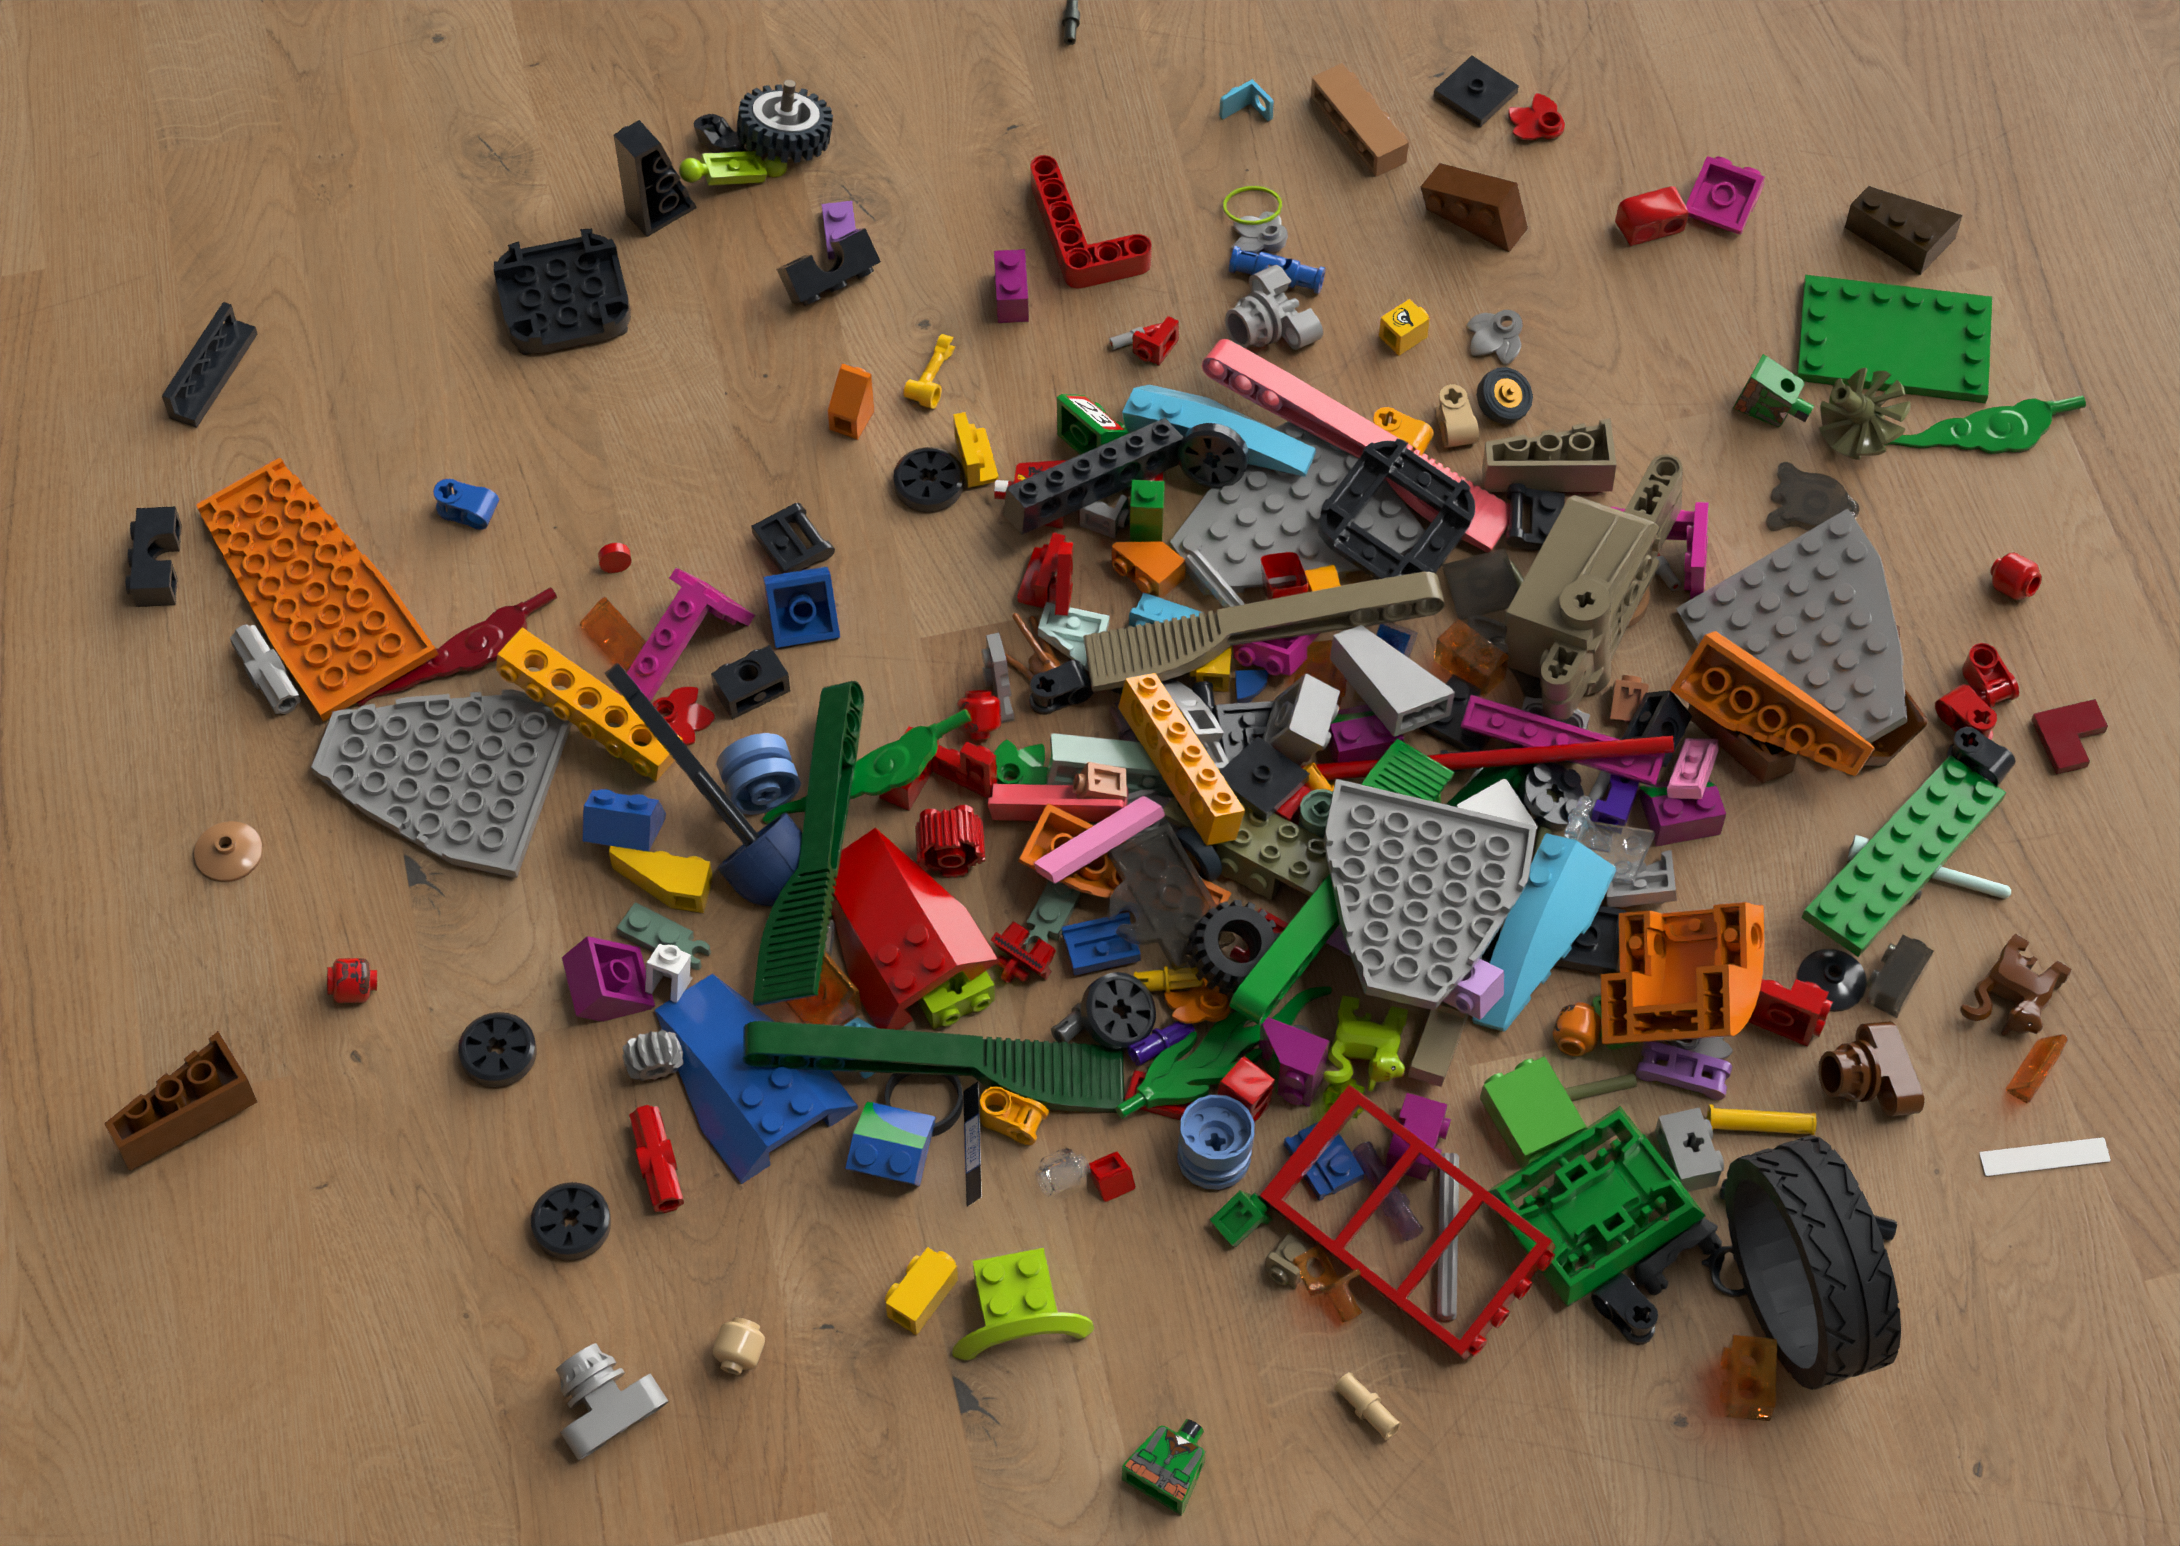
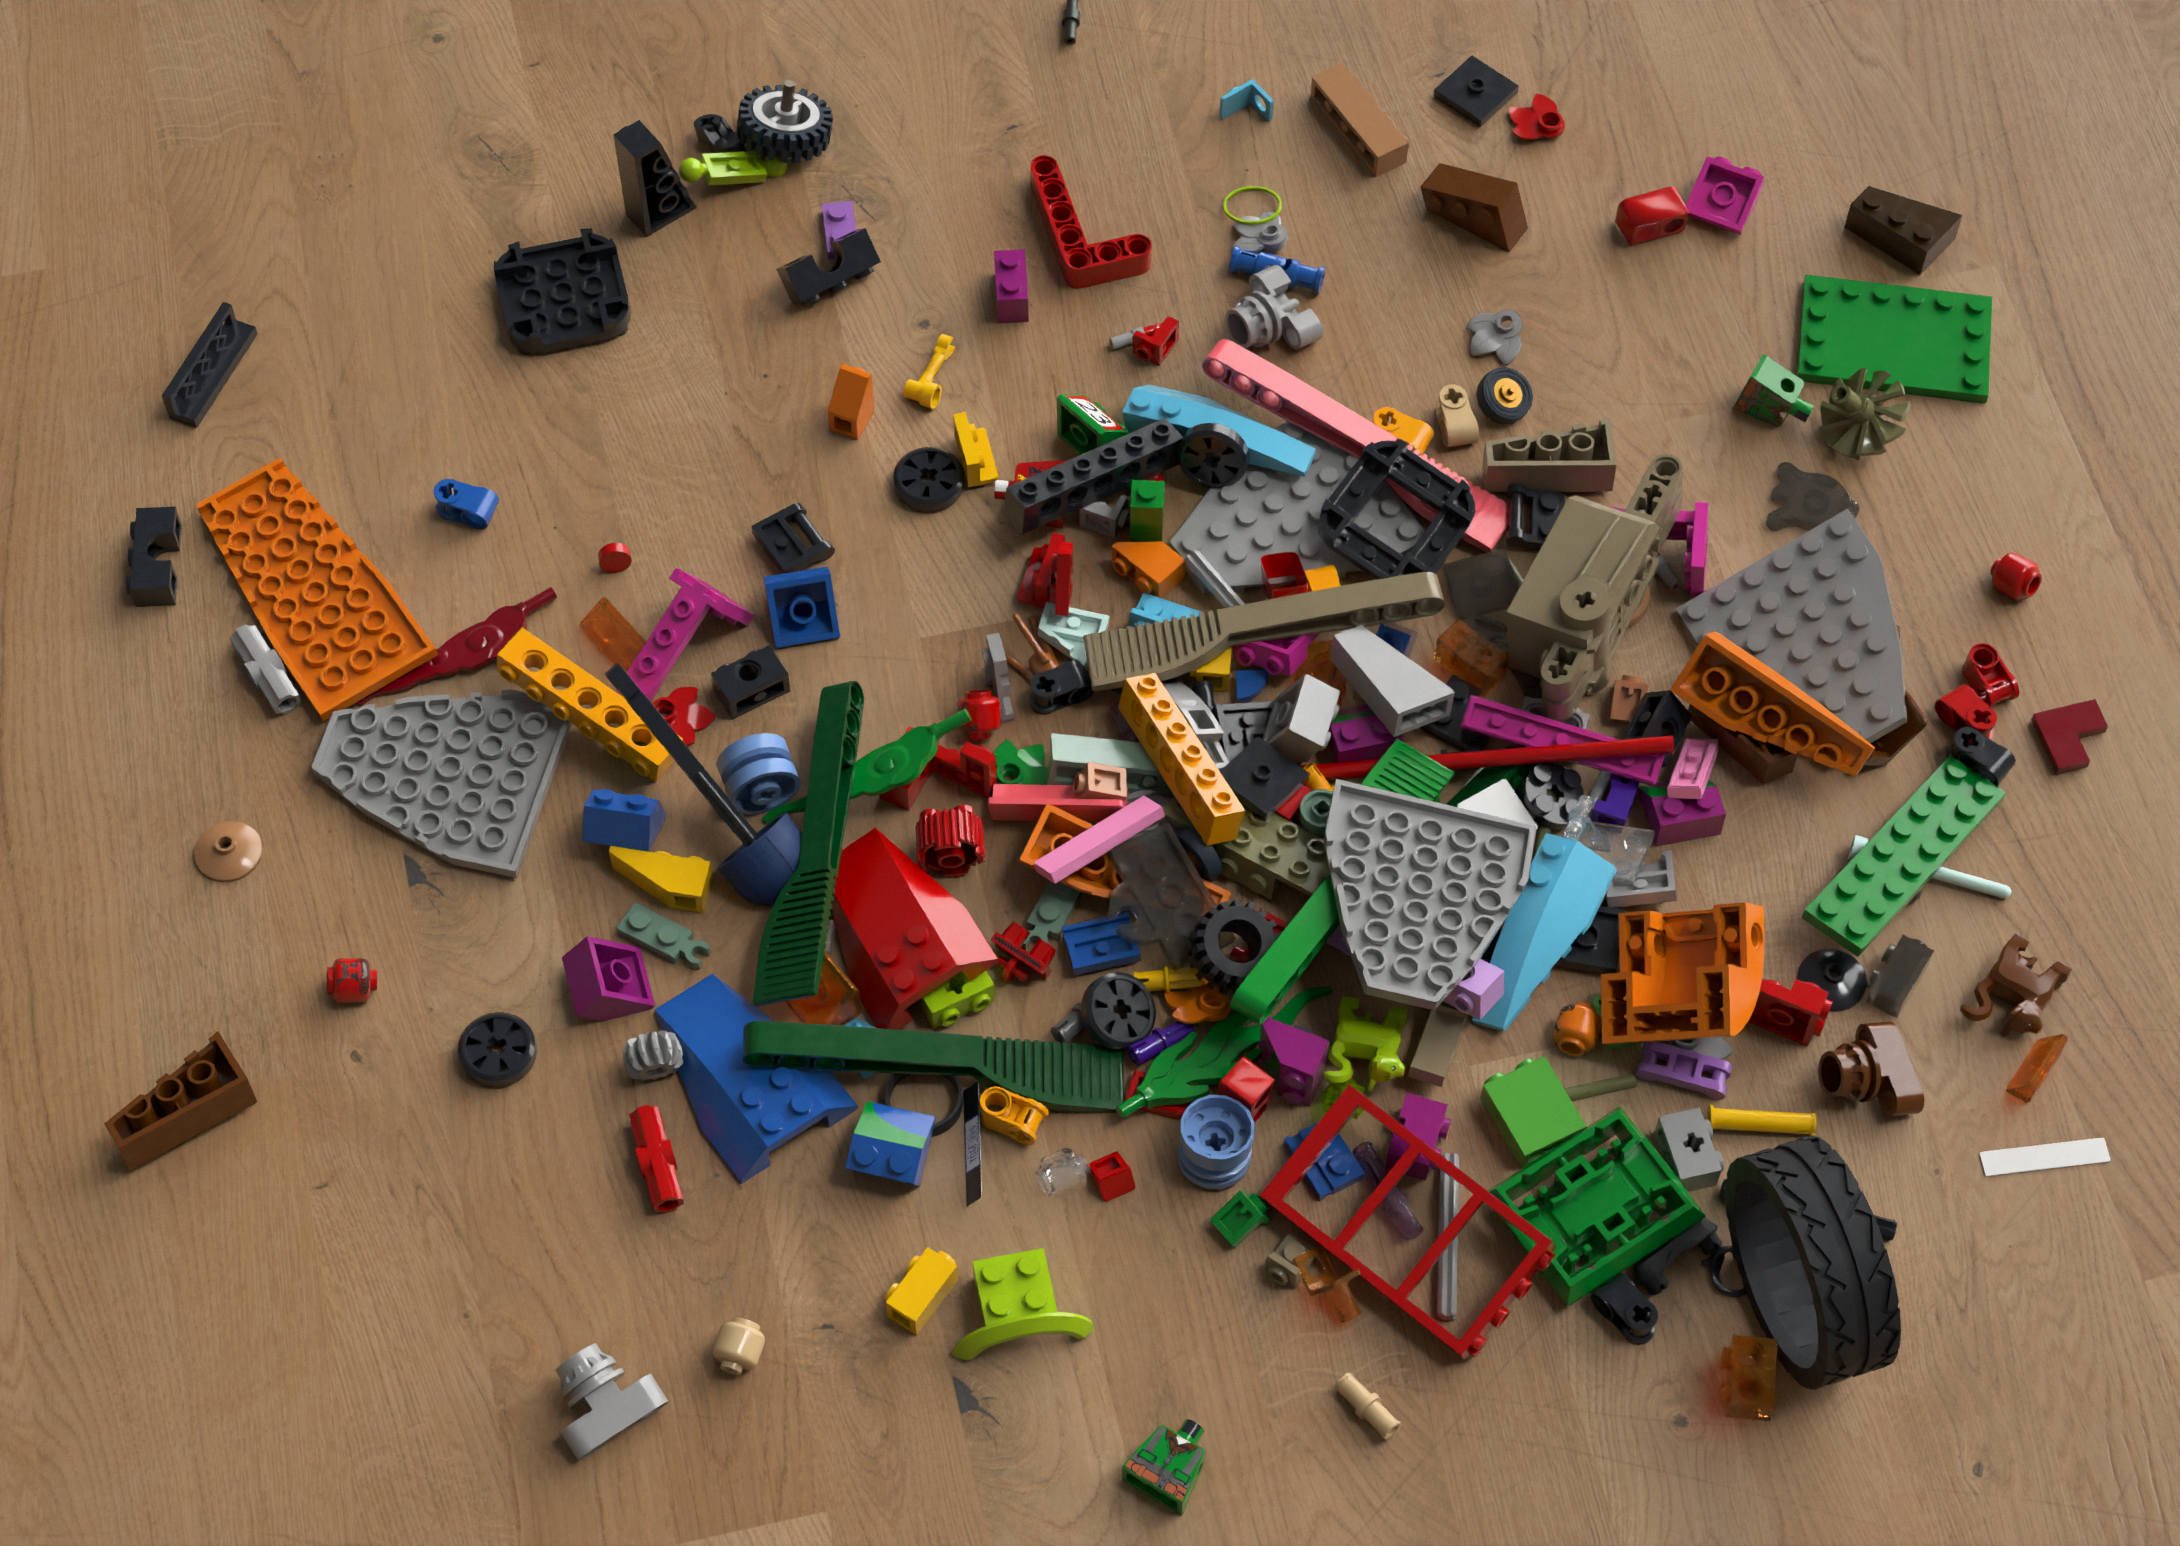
black wheel [531,1182,611,1260] -> none
white window [645,944,693,1003] -> none
yellow brick [1379,299,1430,356] -> none
green piece [1884,395,2086,454] -> none

